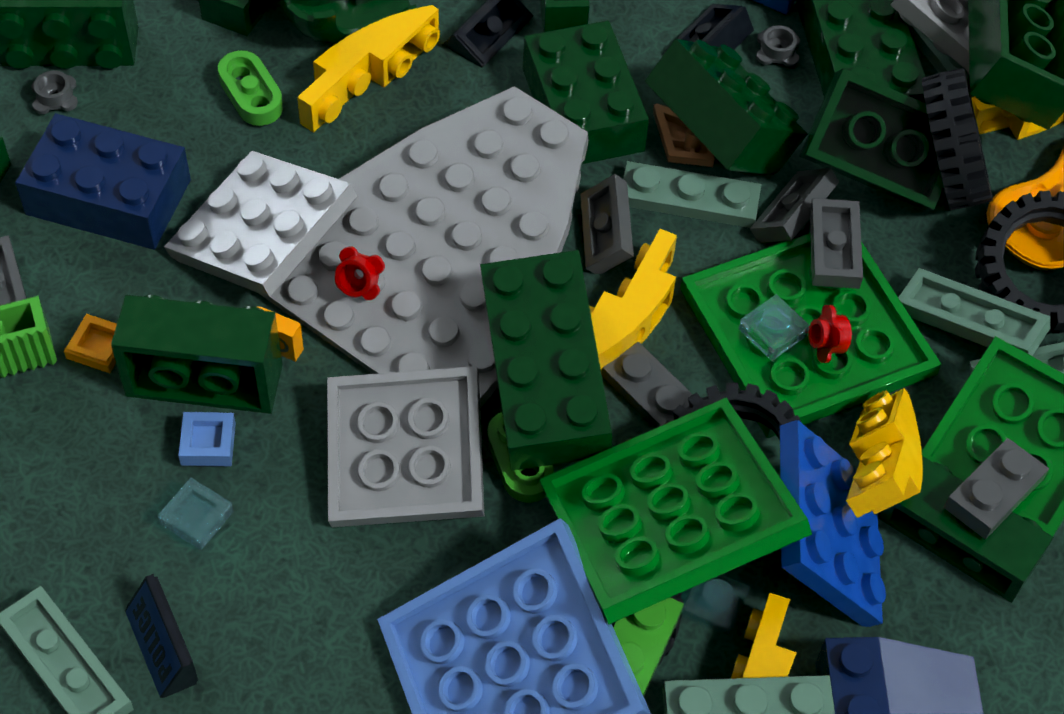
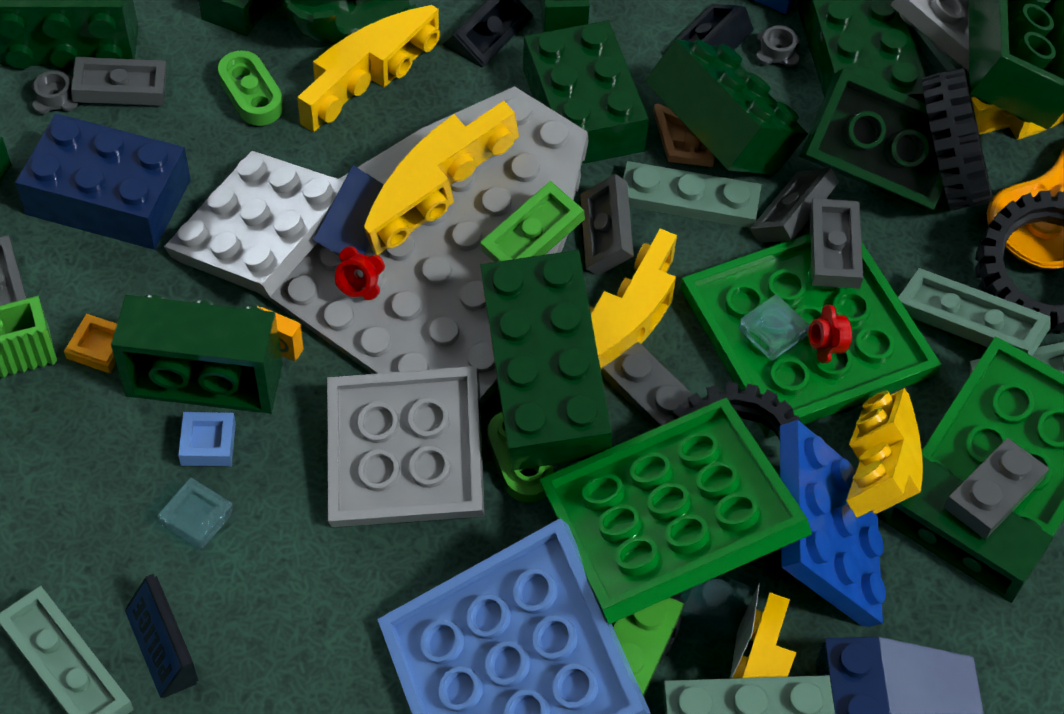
none -> dark grey plate [71,57,167,106]
none -> dark blue sticker [313,165,384,255]
none -> yellow slope [364,100,519,255]
none -> bright green plate [480,181,585,262]
none -> sticker [730,583,760,679]

